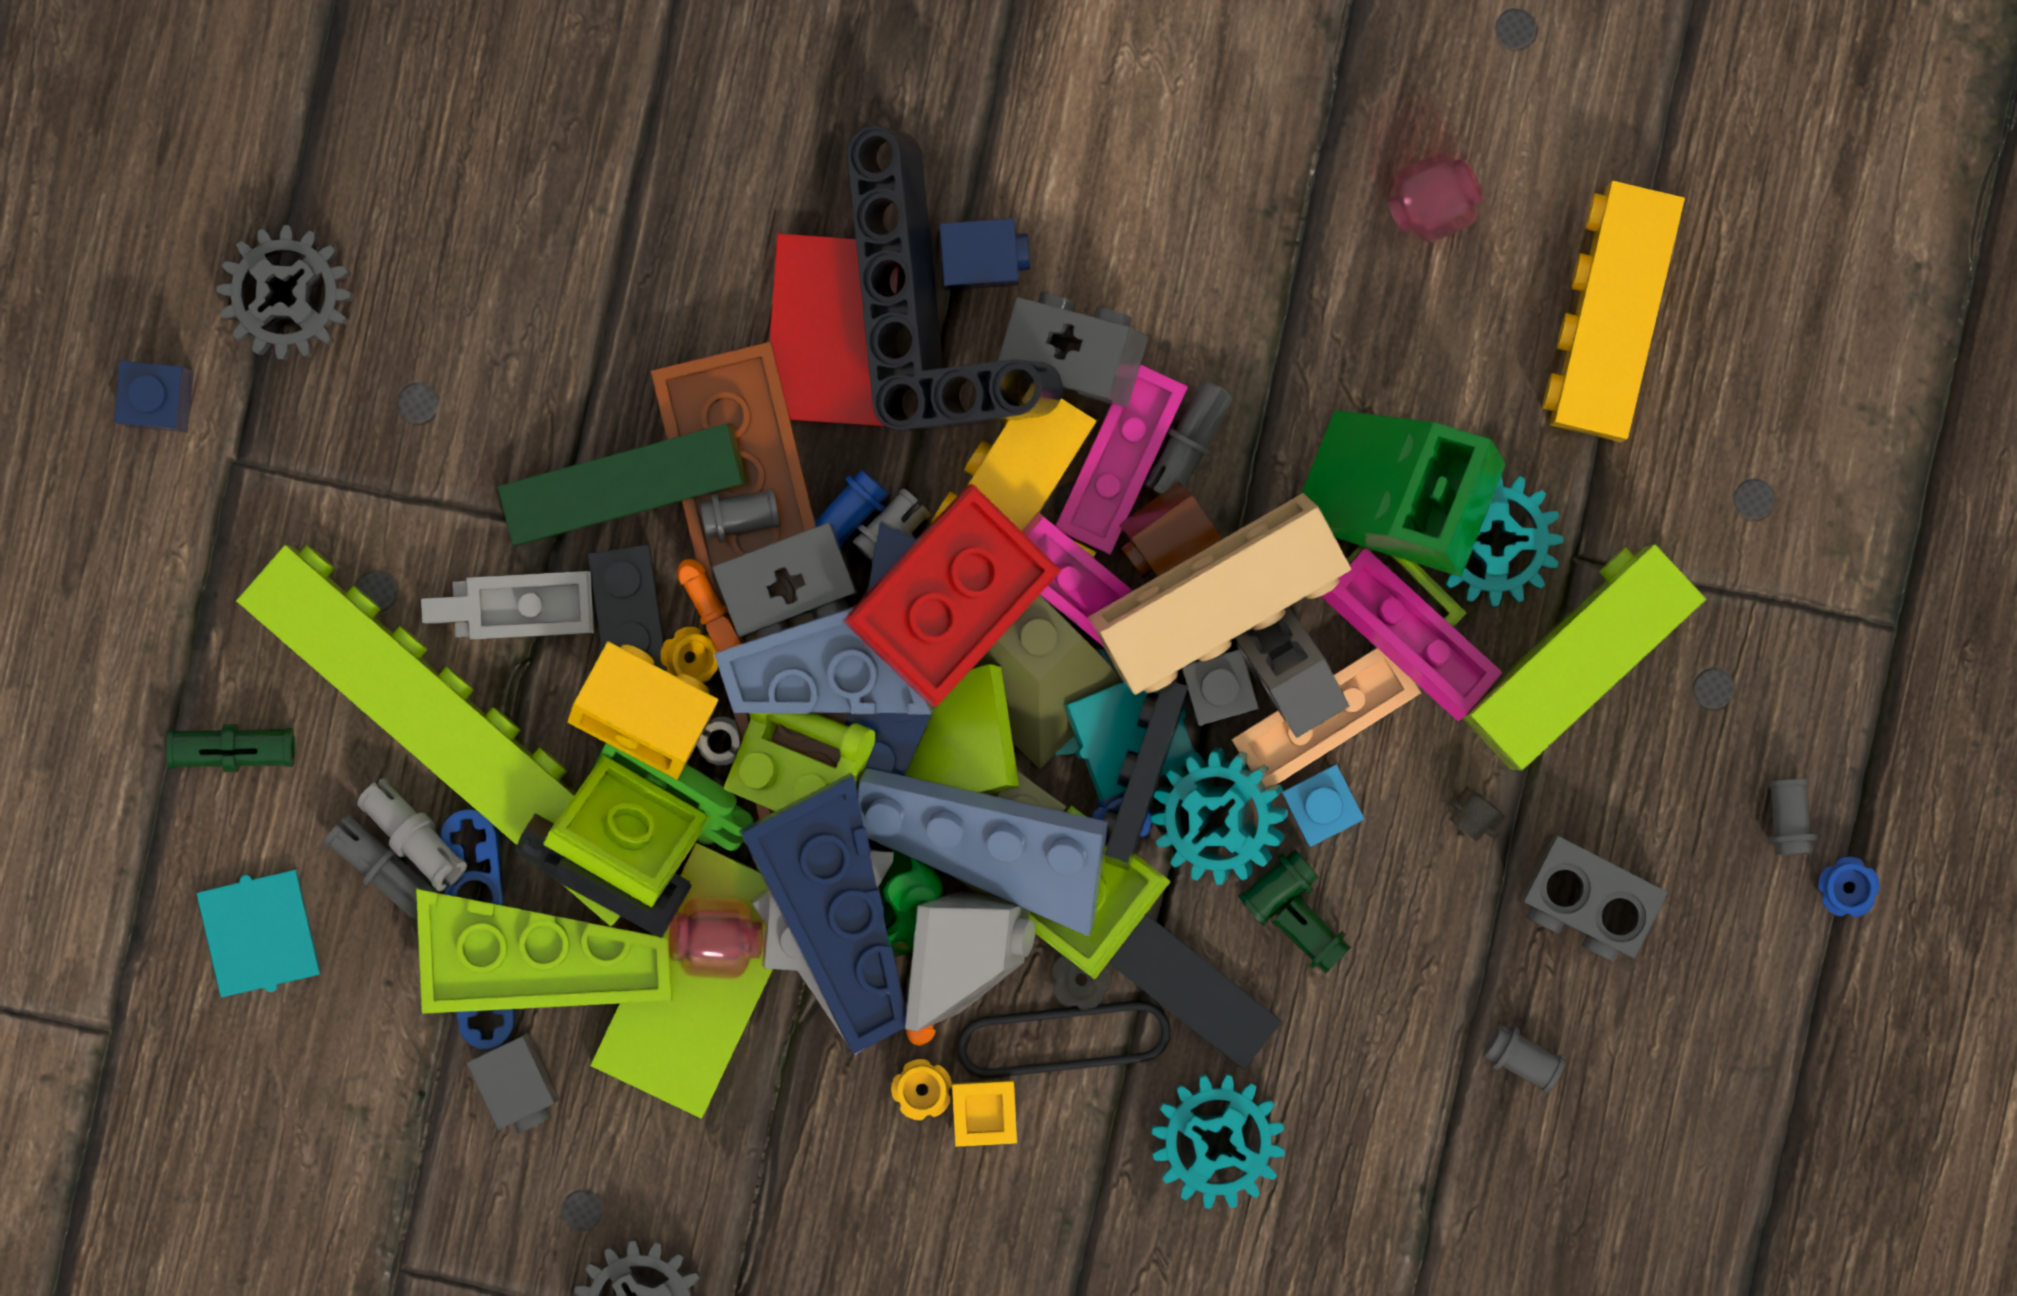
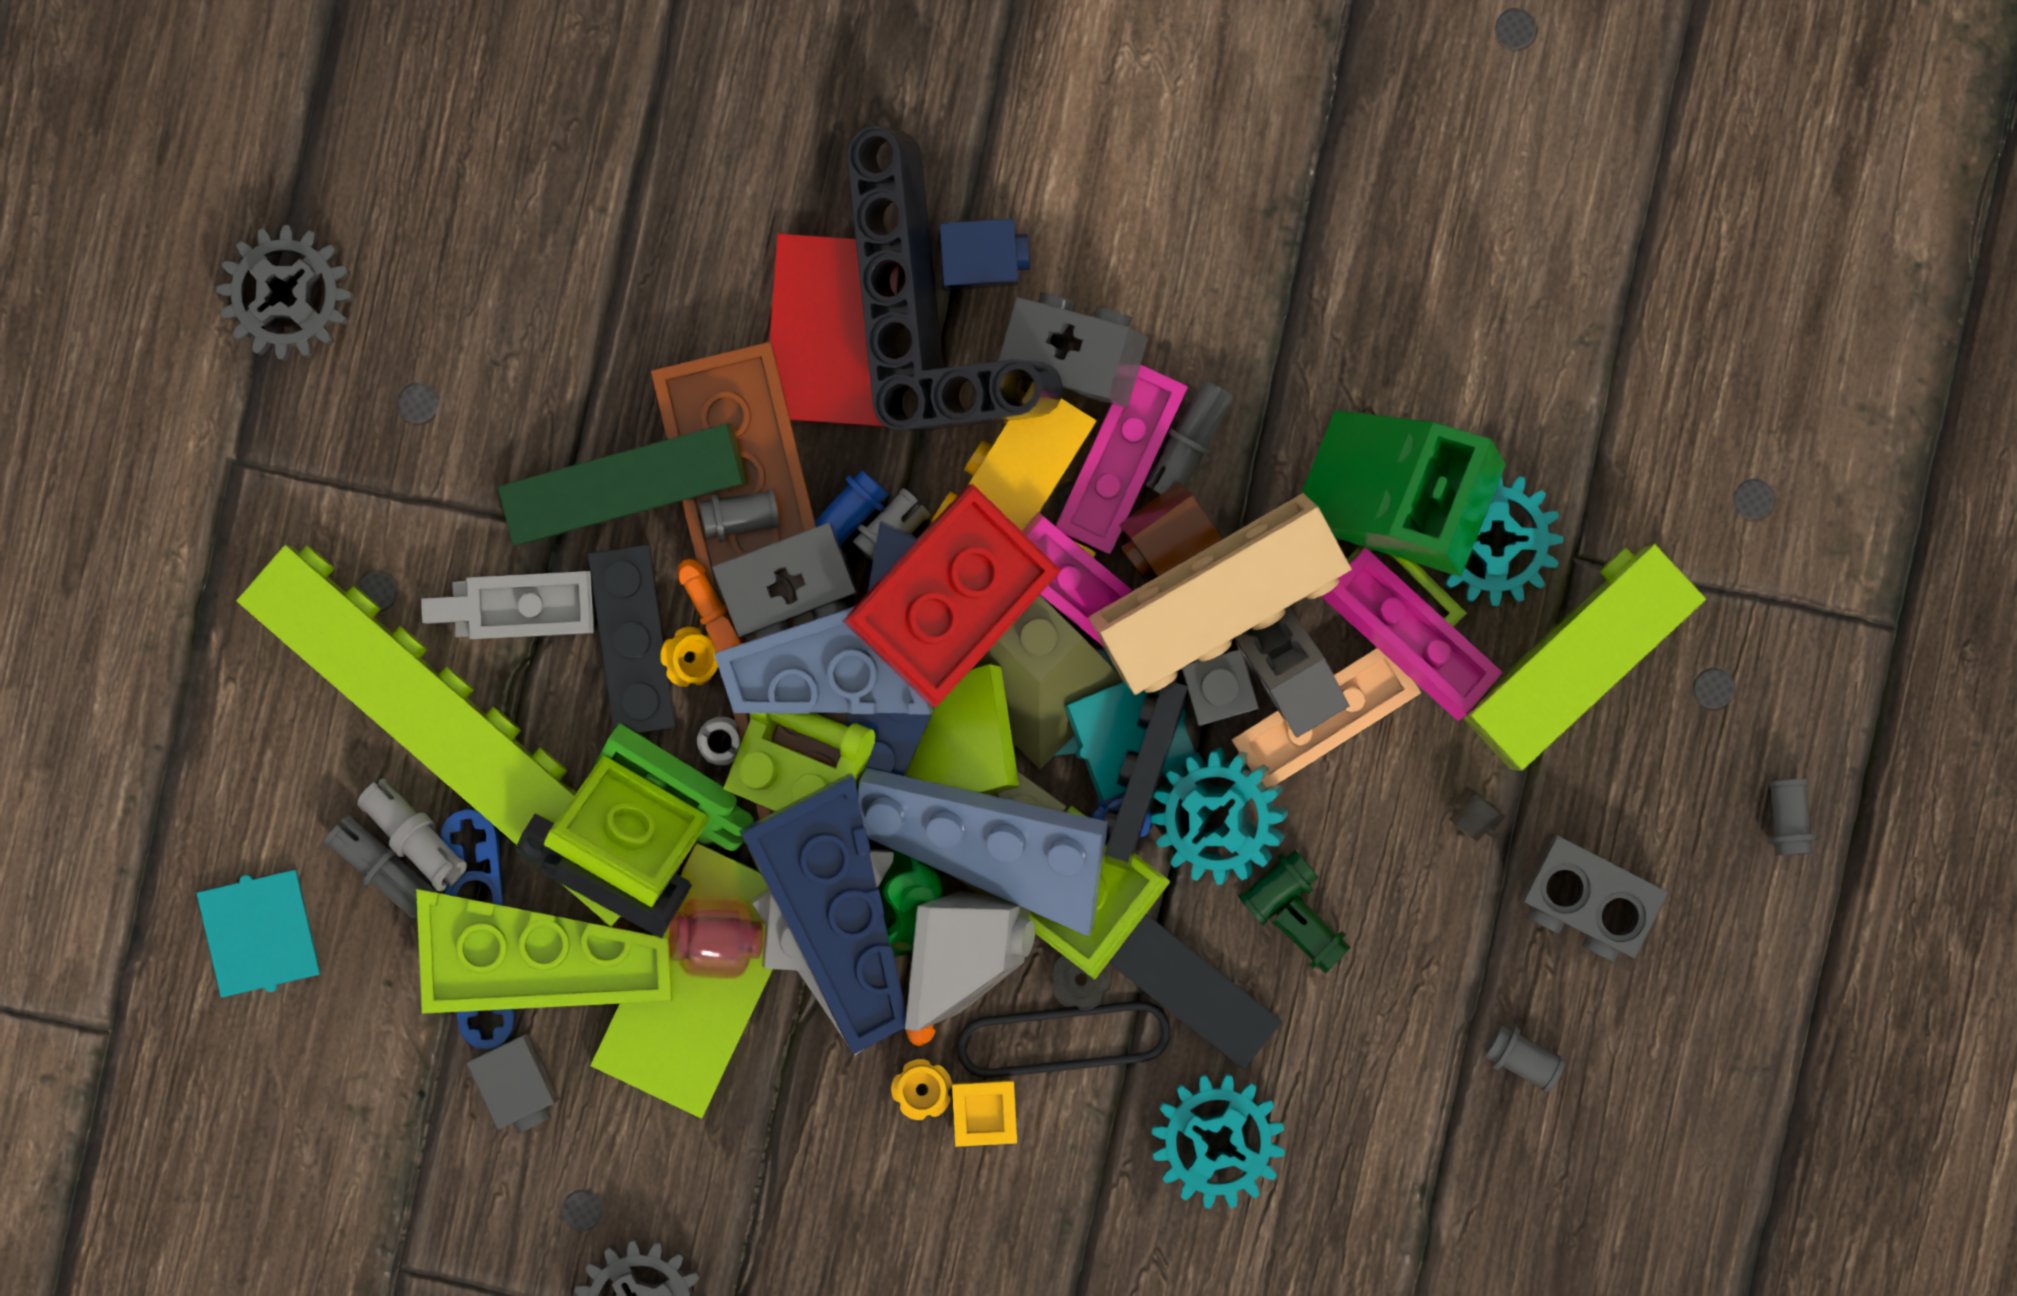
dark blue brick [114,360,194,433] -> none
dark green pin [166,724,295,773] -> none
yellow brick [567,641,719,780] -> none
dark azure plate [1281,764,1364,847] -> none
clear pink head [1388,151,1485,243] -> none
yellow brick [1542,181,1685,443] -> none
blue plate [1818,857,1880,917] -> none

